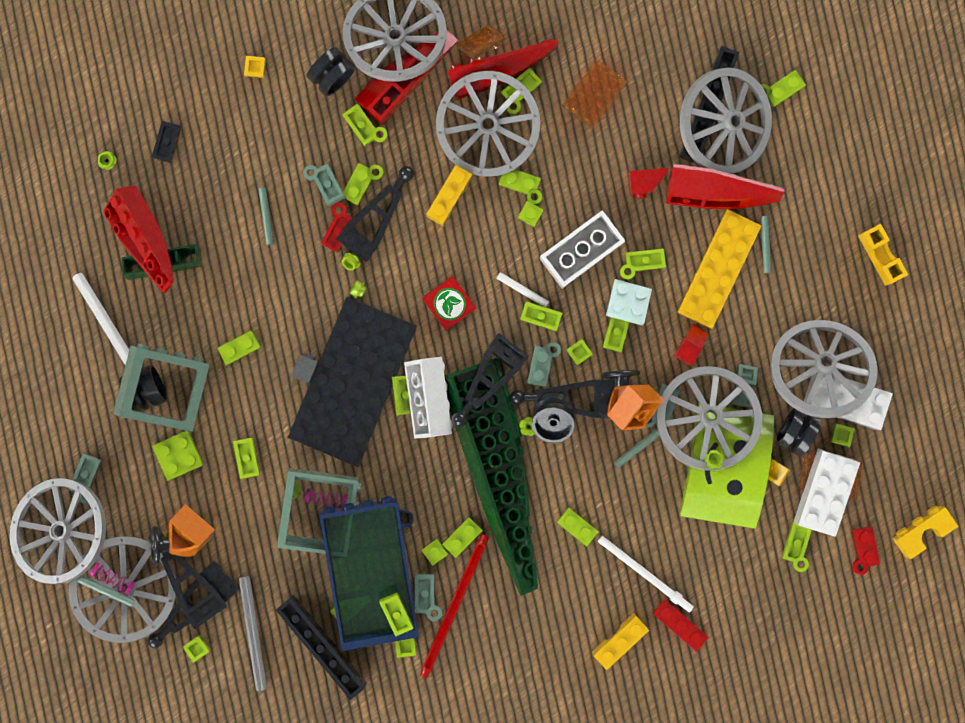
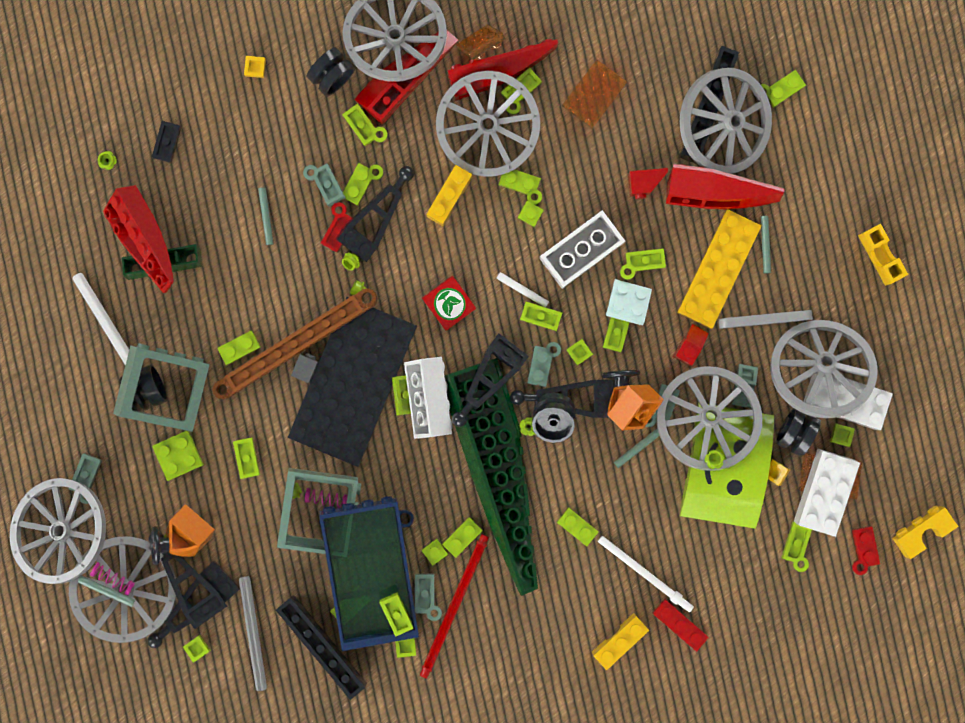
none -> dark orange plate [212,288,378,400]
none -> light grey beam [718,310,813,329]

